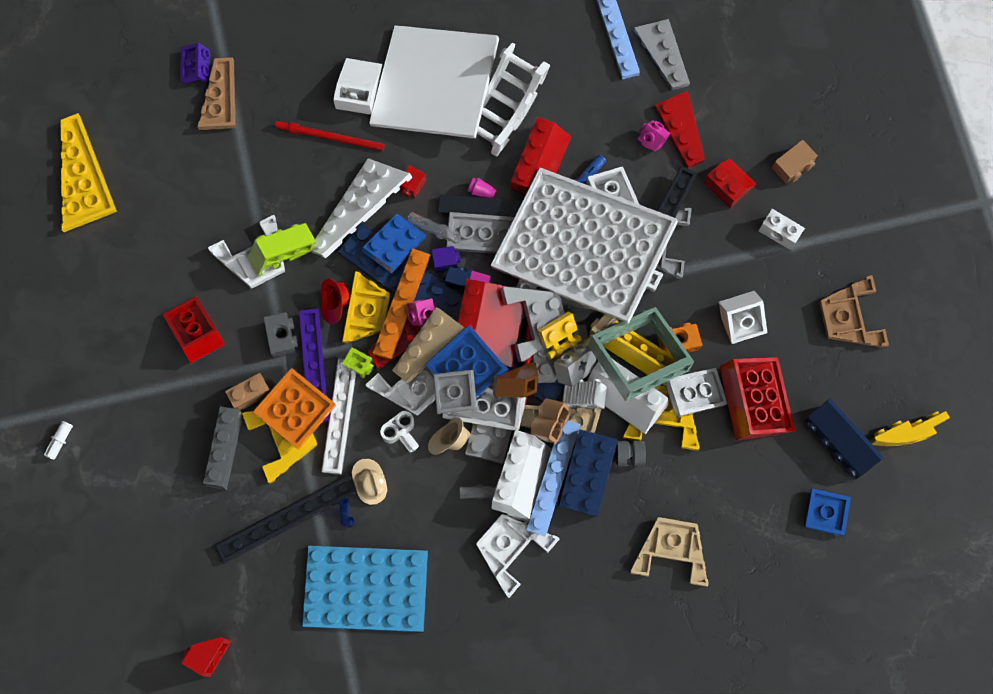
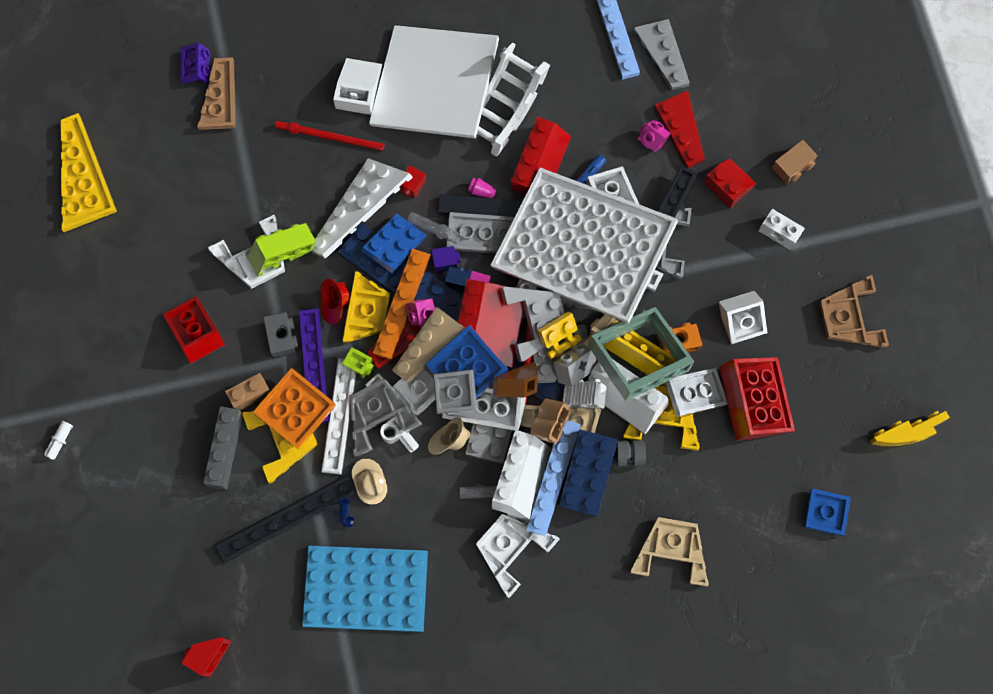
dark blue slope [804,398,884,479] -> none
none -> light grey wing [350,379,422,457]

